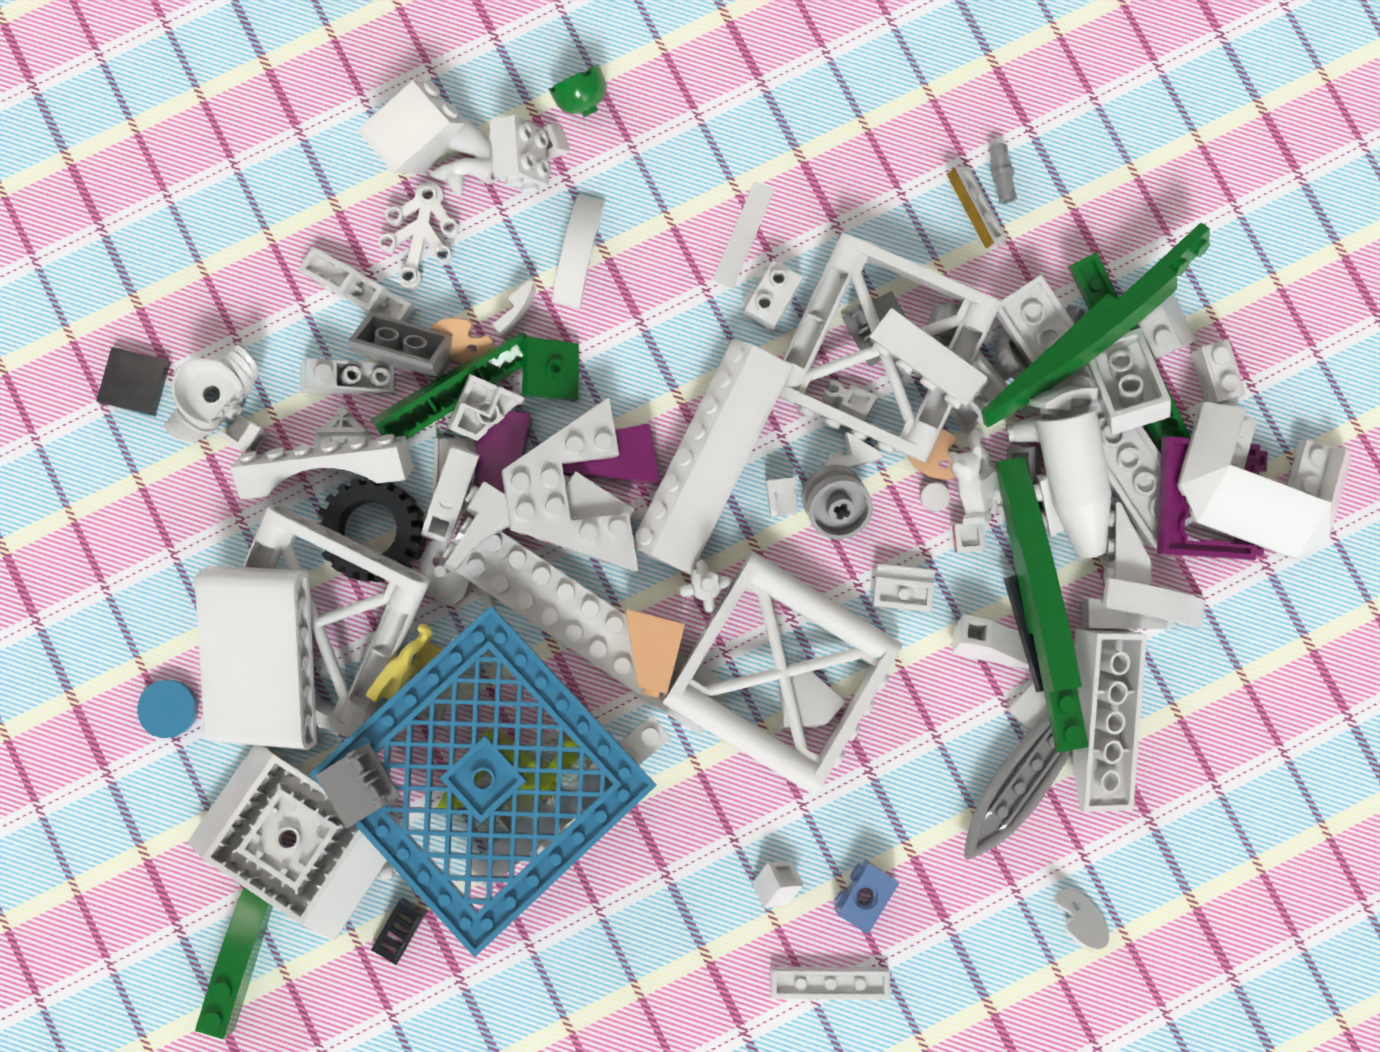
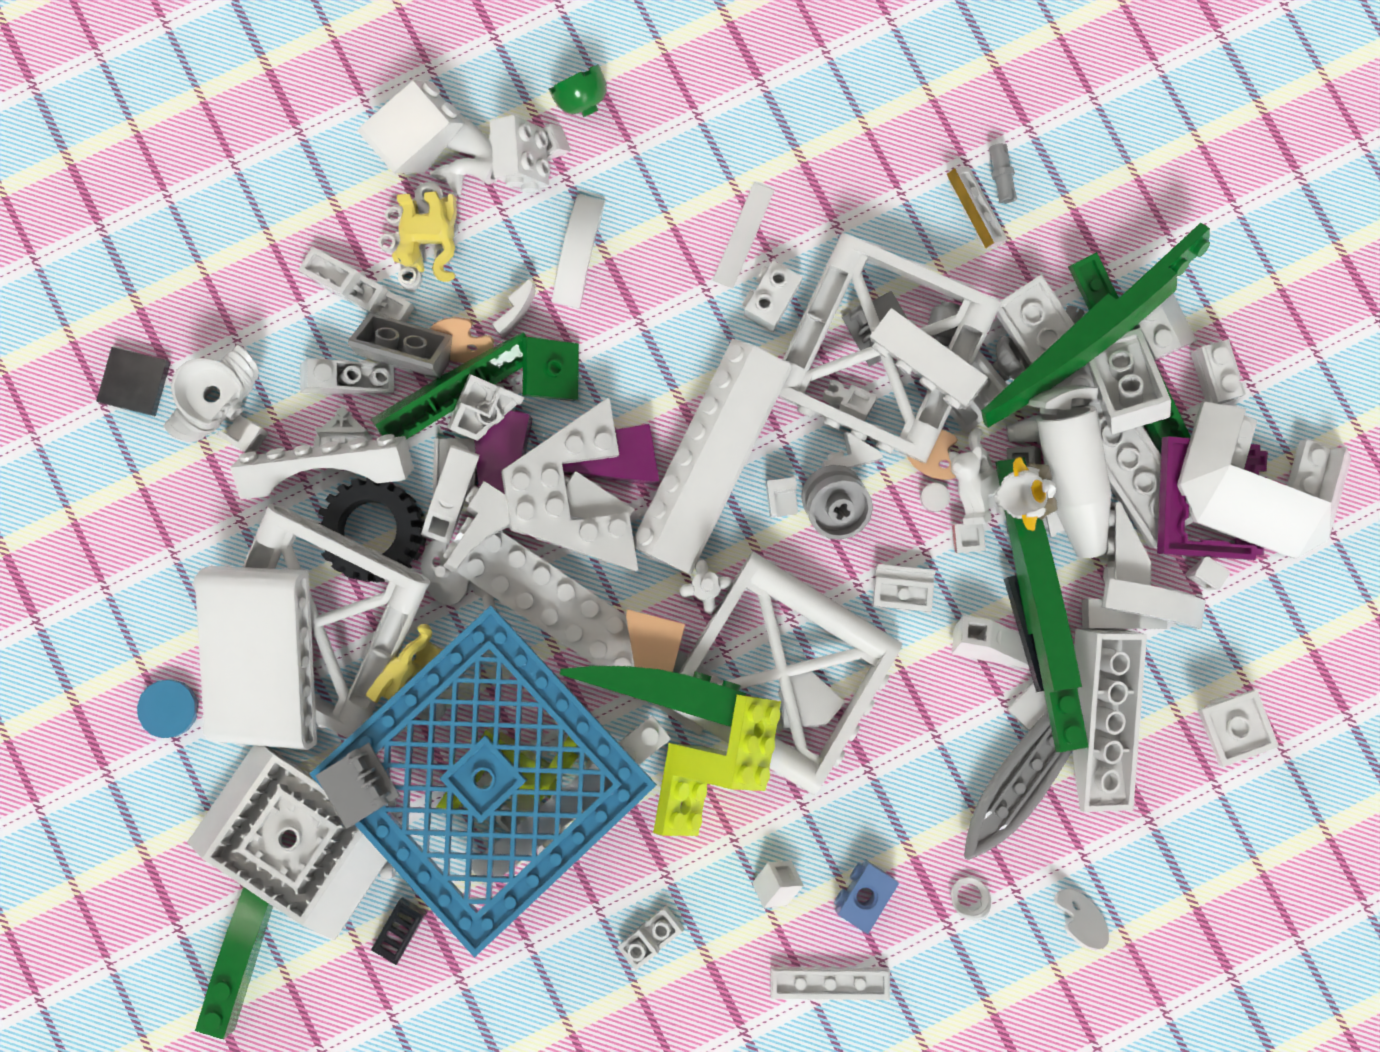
none -> light yellow animal [392,191,457,282]
none -> green slope [559,666,746,727]
none -> white slope [617,905,685,971]
none -> neon yellow bracket [653,695,781,836]
none -> white piece [950,877,992,921]
none -> white hair [994,457,1058,531]
none -> white slope [1185,557,1230,591]
none -> white bracket [1198,690,1279,767]

